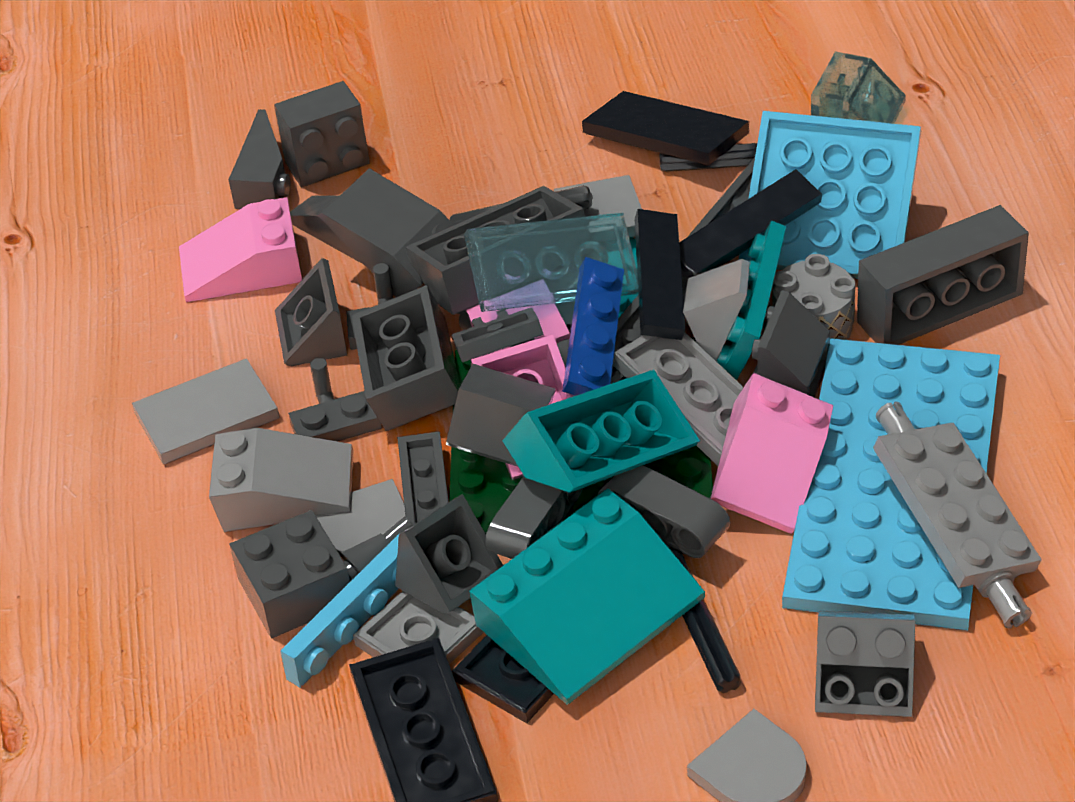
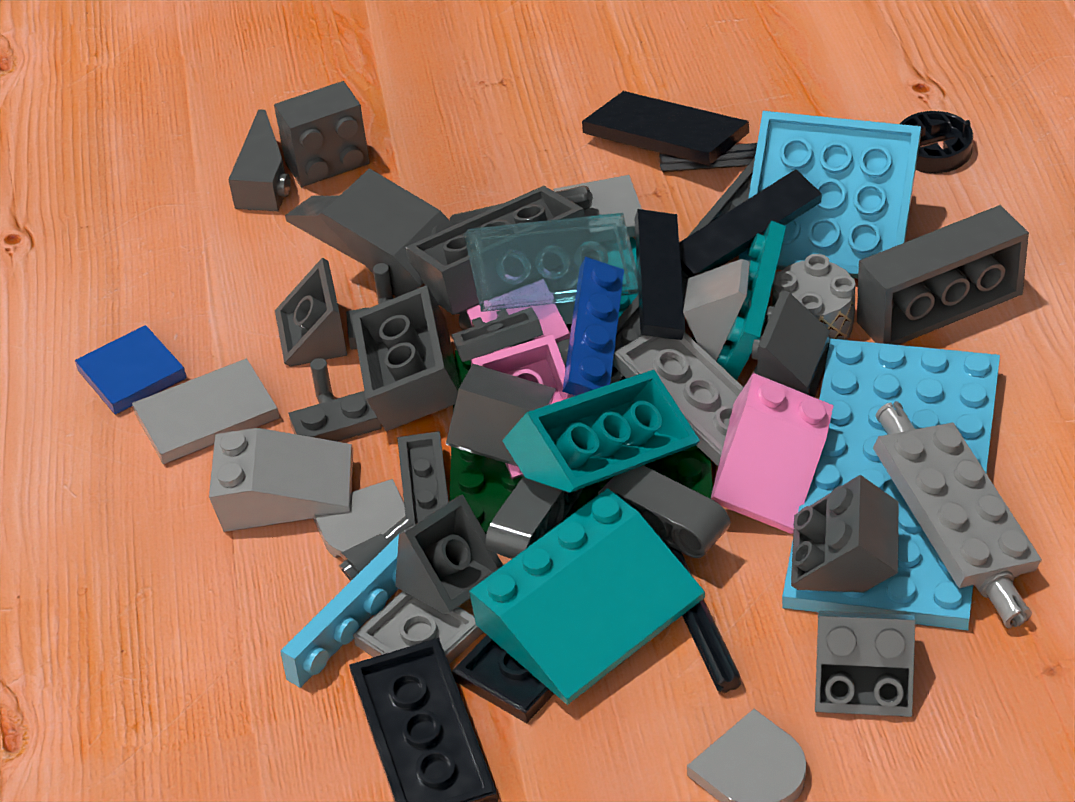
bright pink slope [179,197,302,302] -> none
dark grey brick [229,510,350,639] -> none
clear light blue slope [811,51,906,124] -> none
none -> blue tile [75,325,187,414]
none -> dark grey slope [791,475,899,592]
none -> black piece [900,111,973,173]

